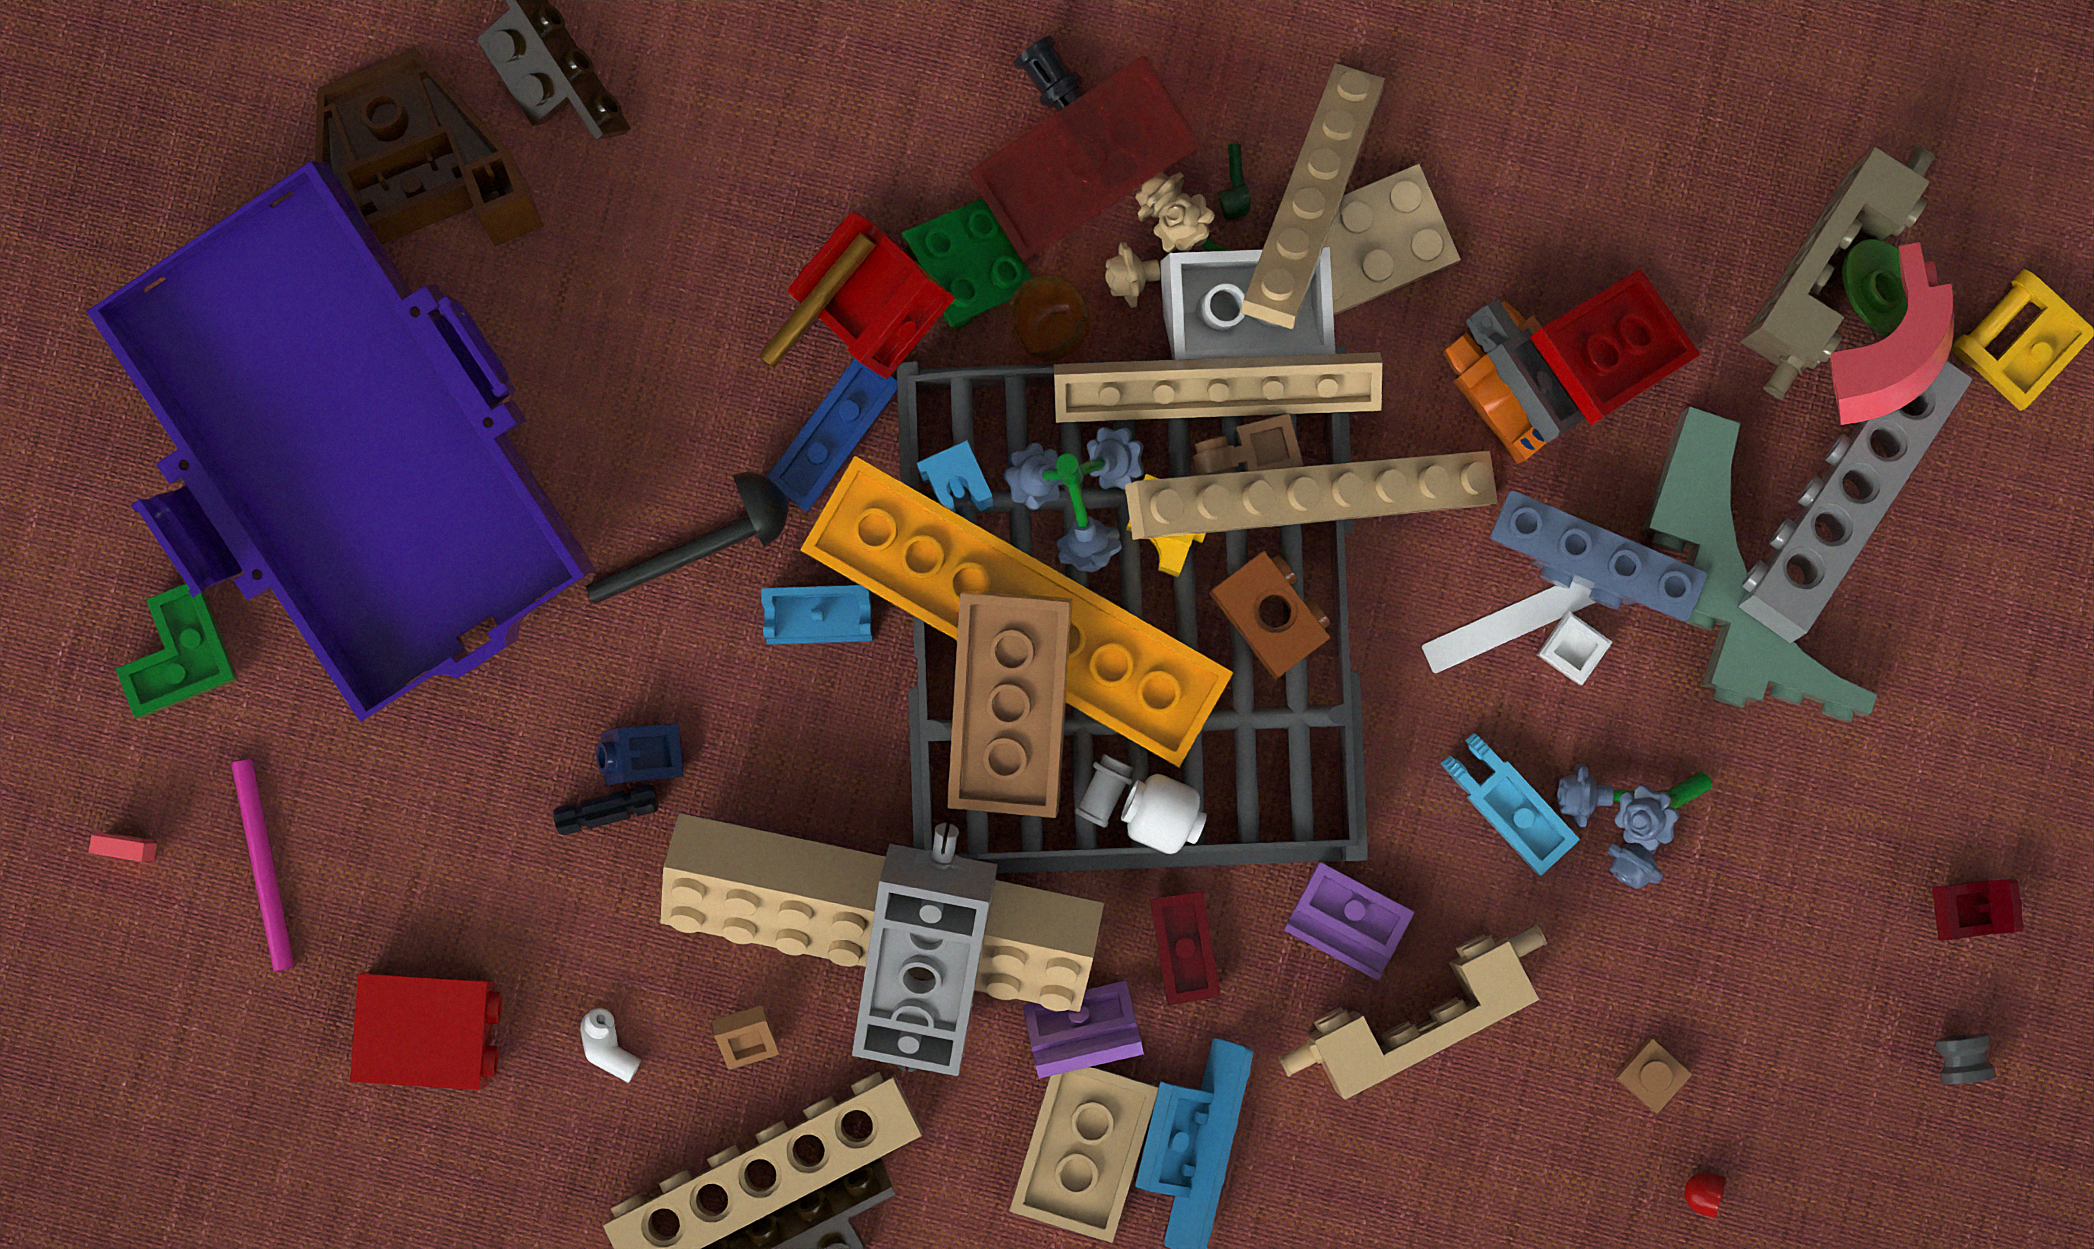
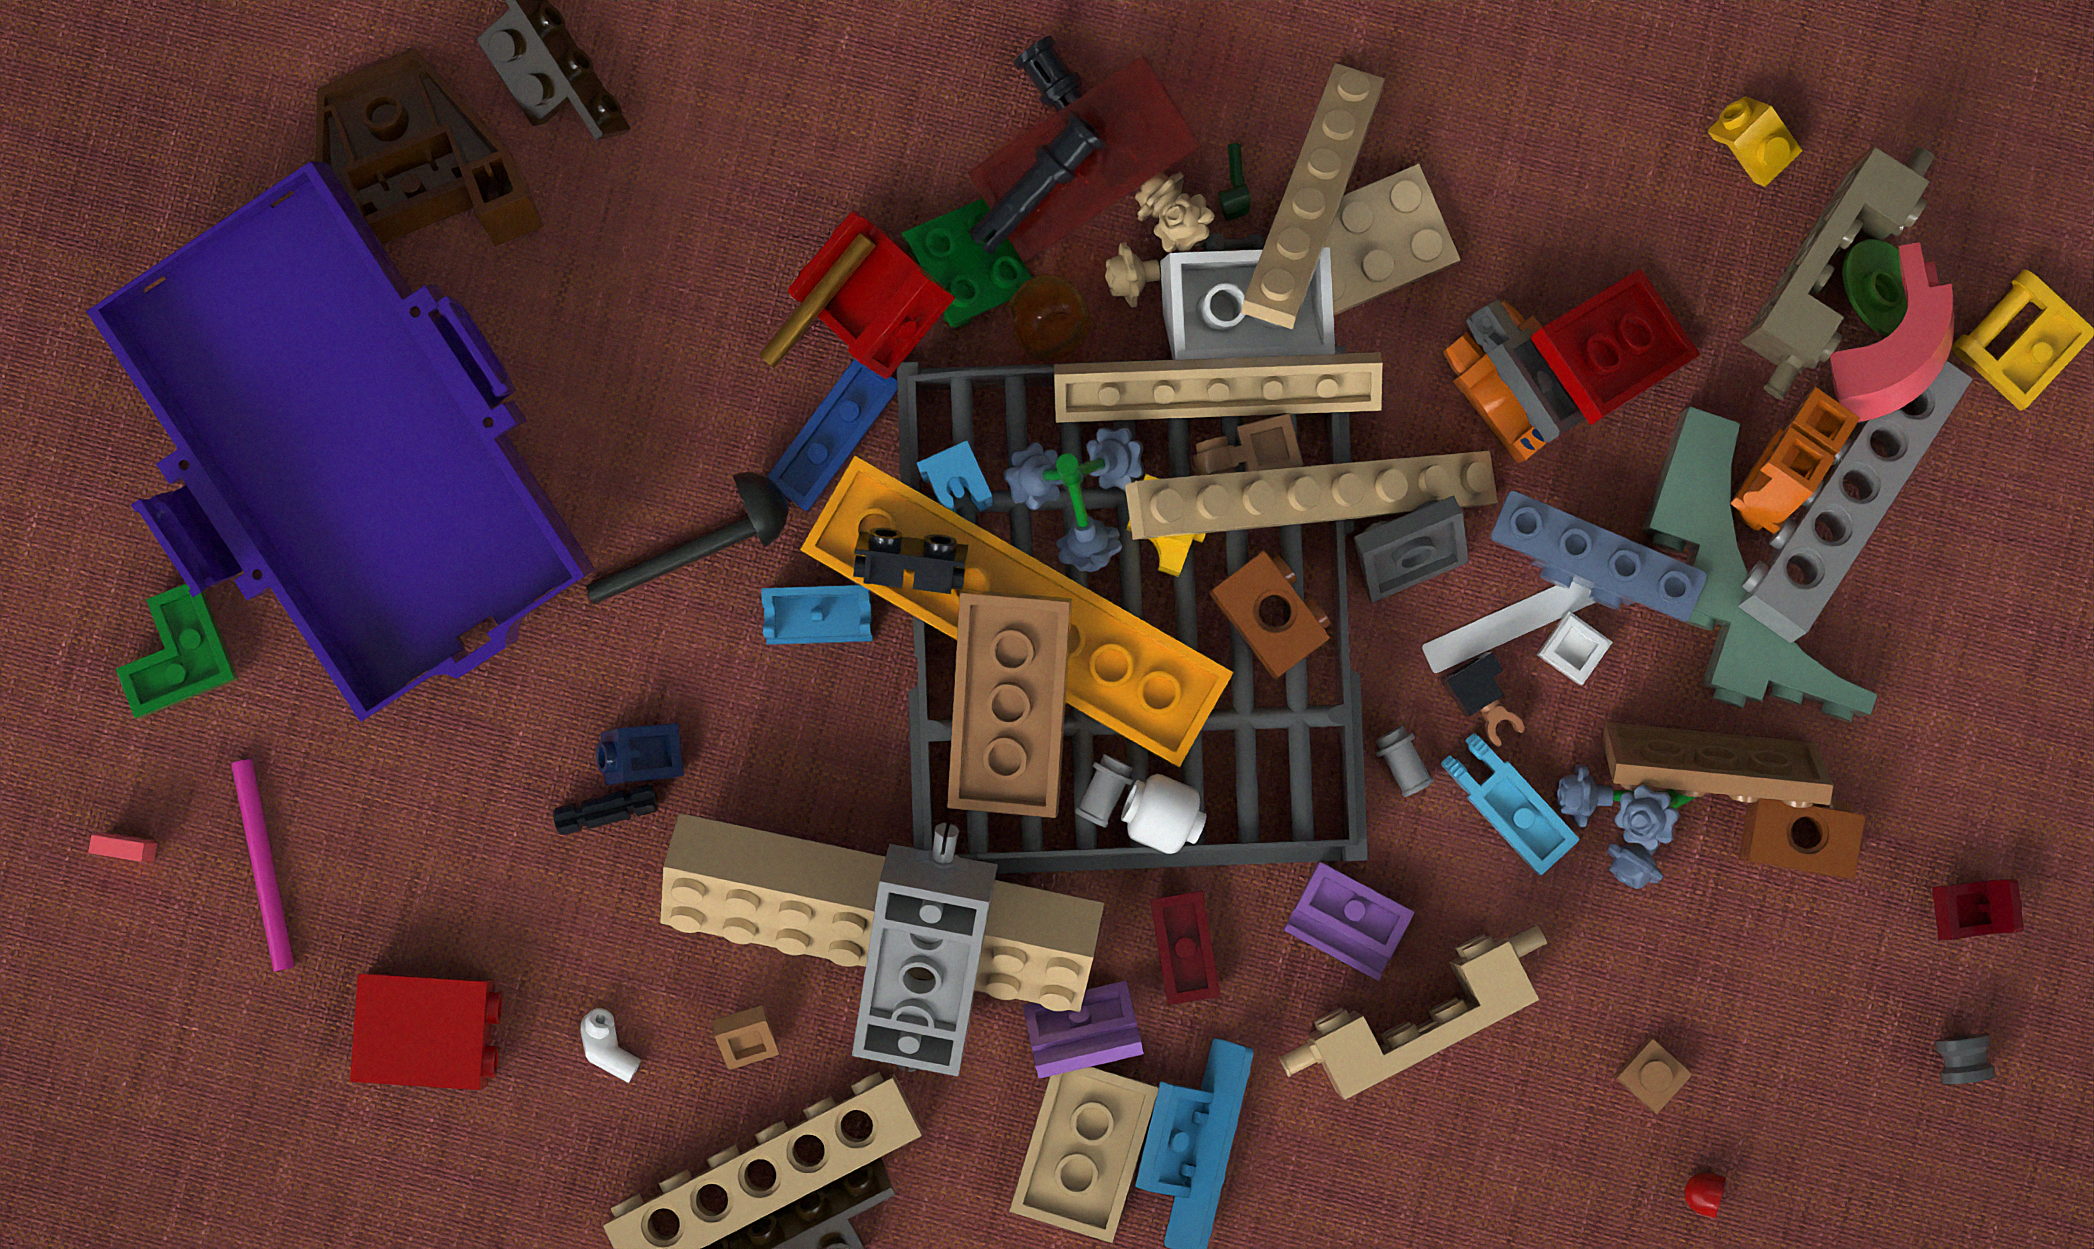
none -> black hinge [853,528,969,594]
none -> black pin [968,110,1107,255]
none -> dark grey hinge [1206,232,1265,252]
none -> dark grey plate [1354,495,1469,603]
none -> light grey pin [1375,726,1434,797]
none -> black piece [1440,652,1524,747]
none -> medium nougat plate [1602,722,1834,808]
none -> yellow bracket [1708,96,1802,187]
none -> orange hips [1730,387,1860,534]
none -> dark orange brick [1738,798,1865,879]

